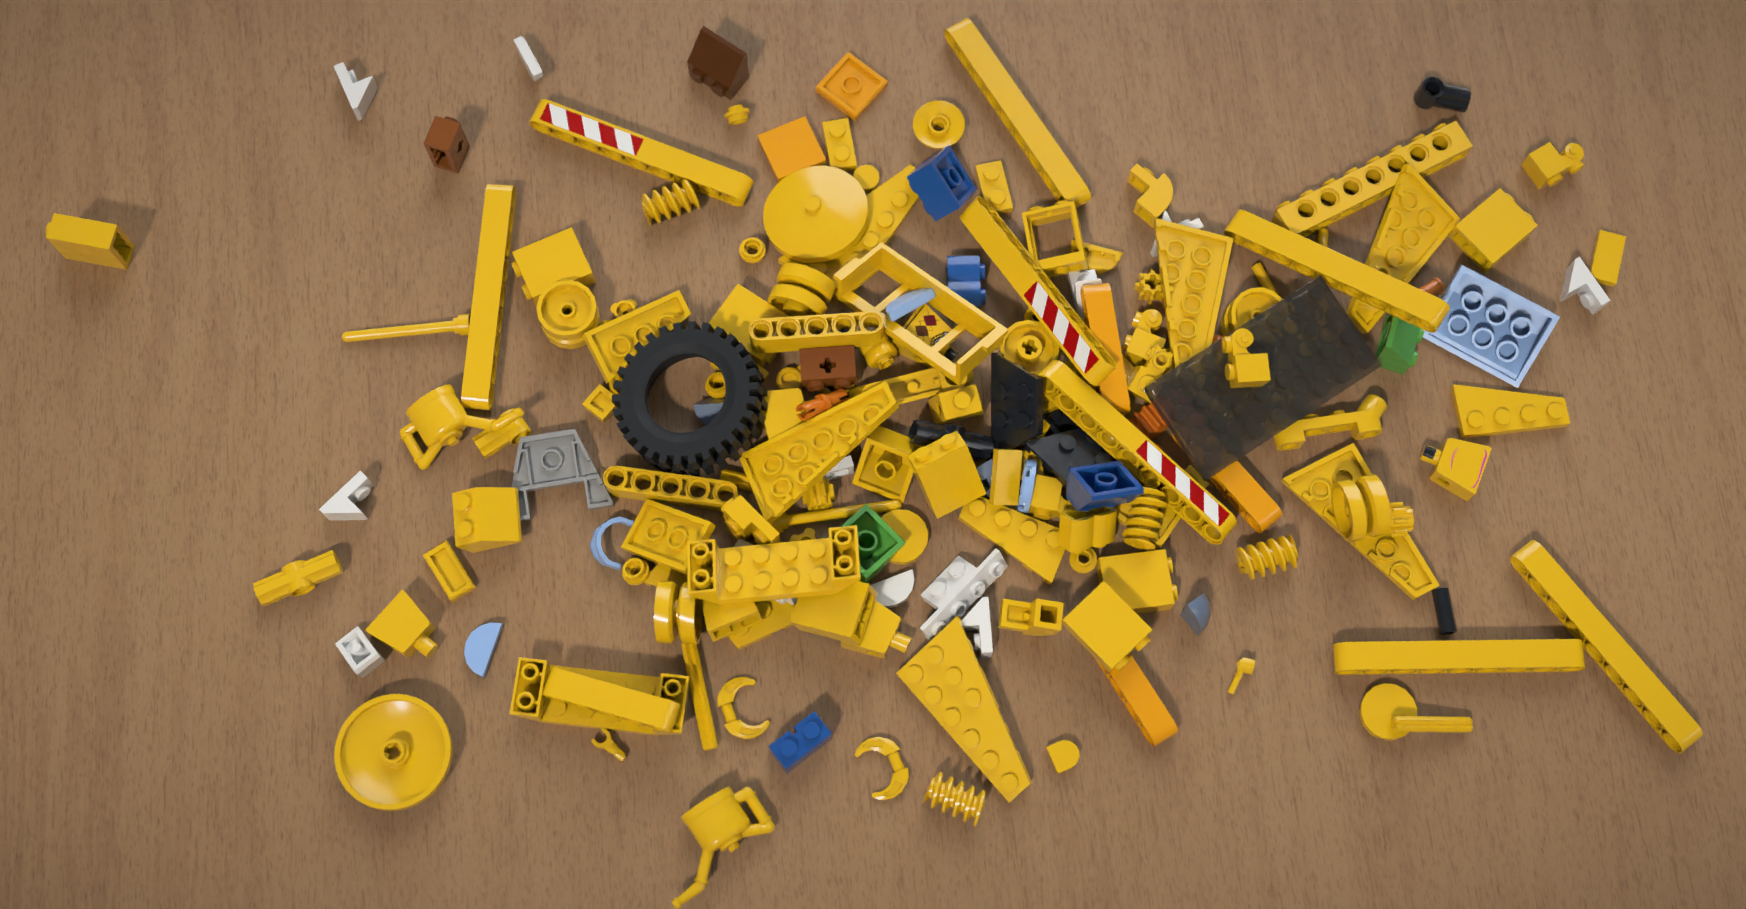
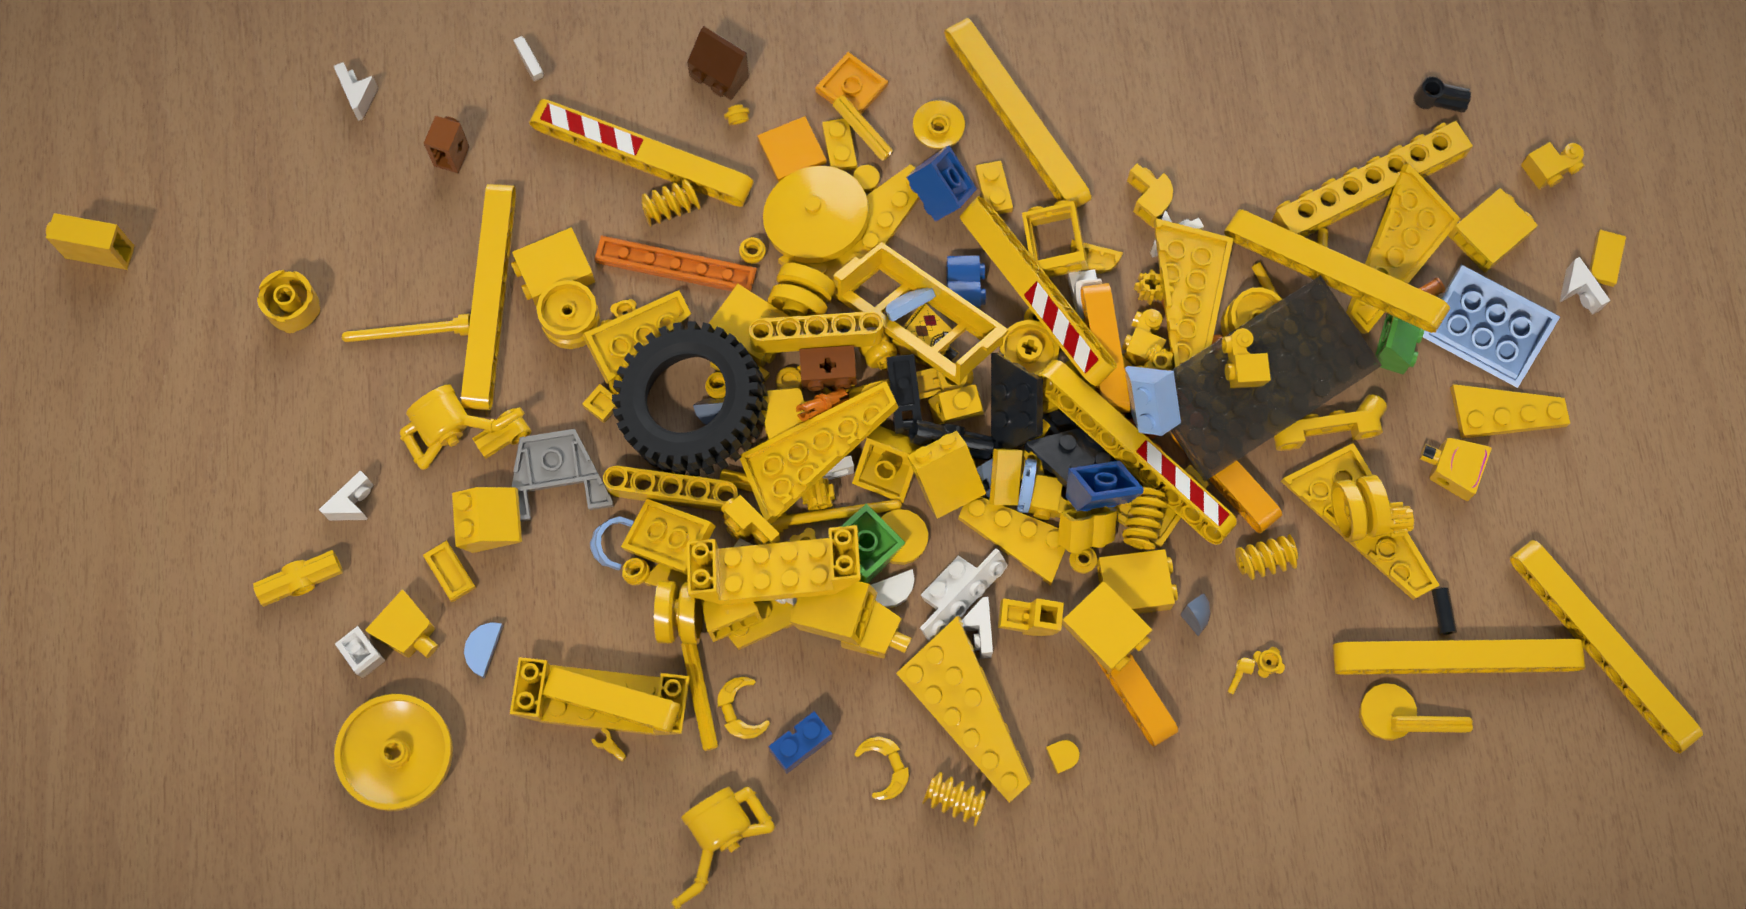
none -> yellow brick [257,270,320,334]
none -> orange tile [594,235,757,292]
none -> yellow axle [833,95,893,161]
none -> black plate [886,354,922,434]
none -> light blue slope [1125,366,1181,436]
none -> yellow plate [1253,647,1285,678]

